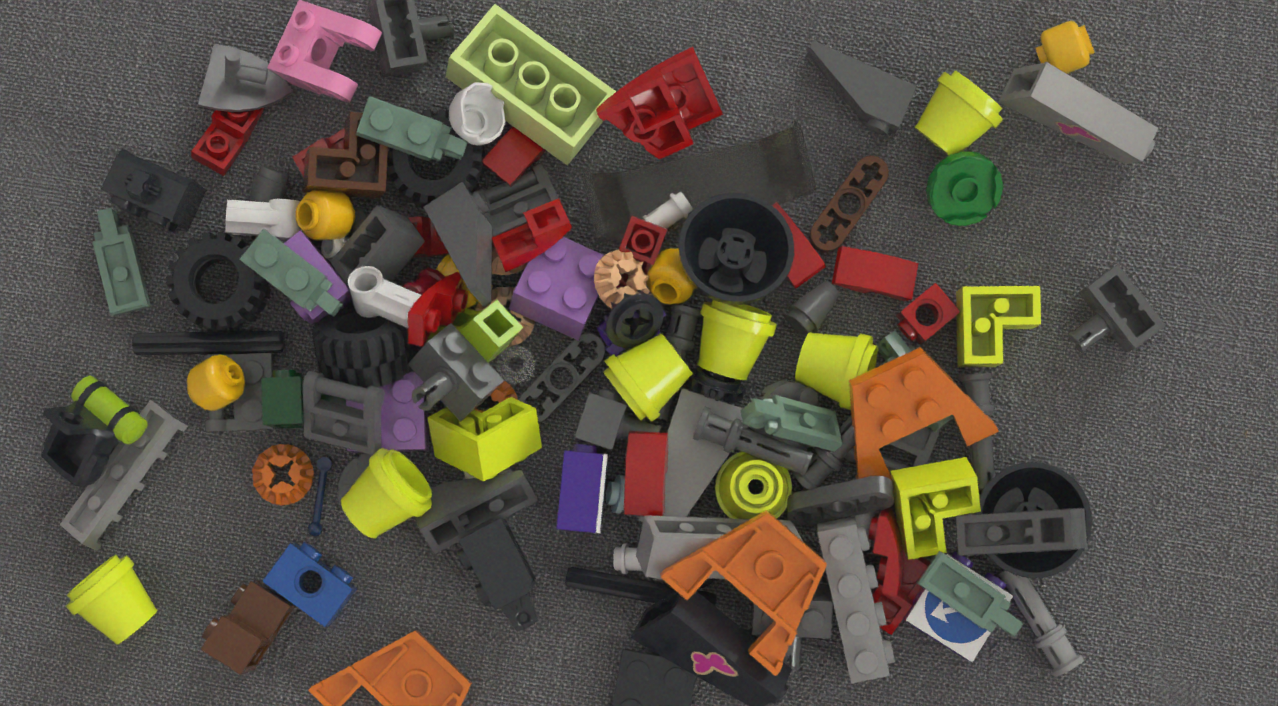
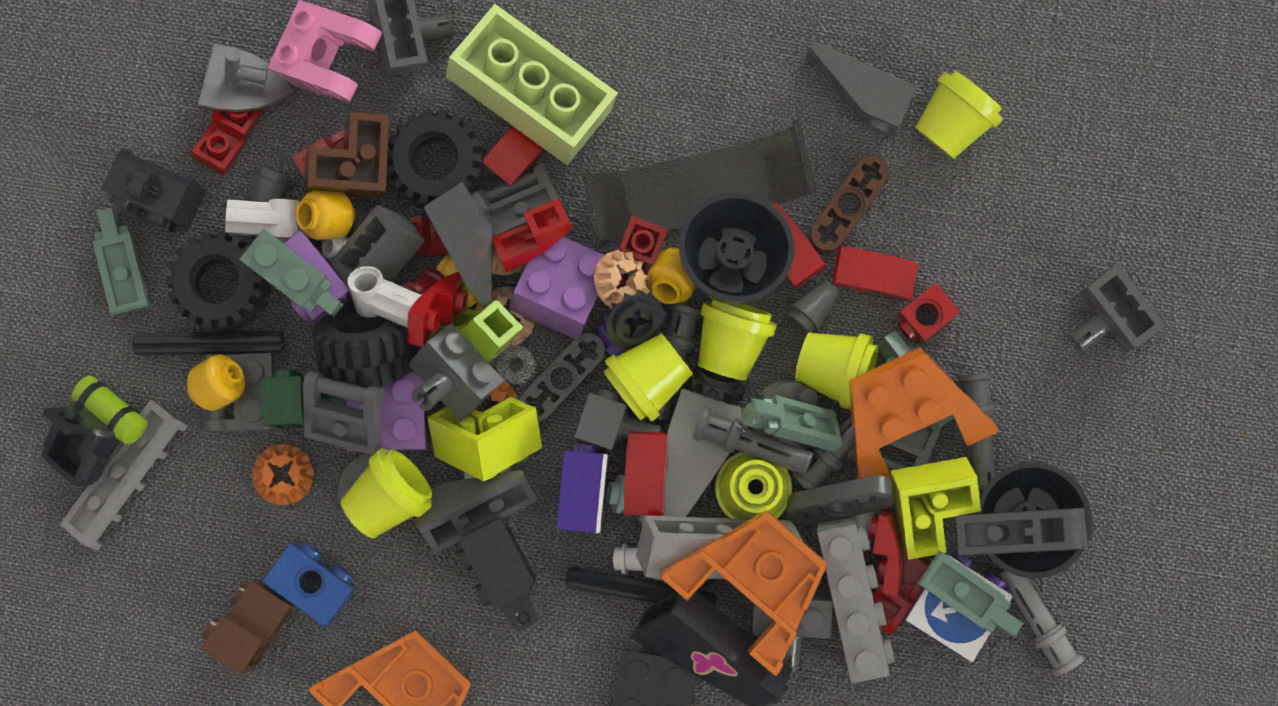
neon yellow piece [65,554,158,645] -> none
dark blue hinge [308,457,333,536] -> none
sand green hinge [356,96,468,161] -> none
white hair [449,82,506,146] -> none
red slope [596,47,723,159] -> none
white pin [643,192,693,228] -> none
green tile [926,151,1003,226] -> none
neon yellow brick [956,286,1041,367] -> none
light grey slope [998,62,1158,164] -> none
yellow head [1035,21,1095,74] -> none

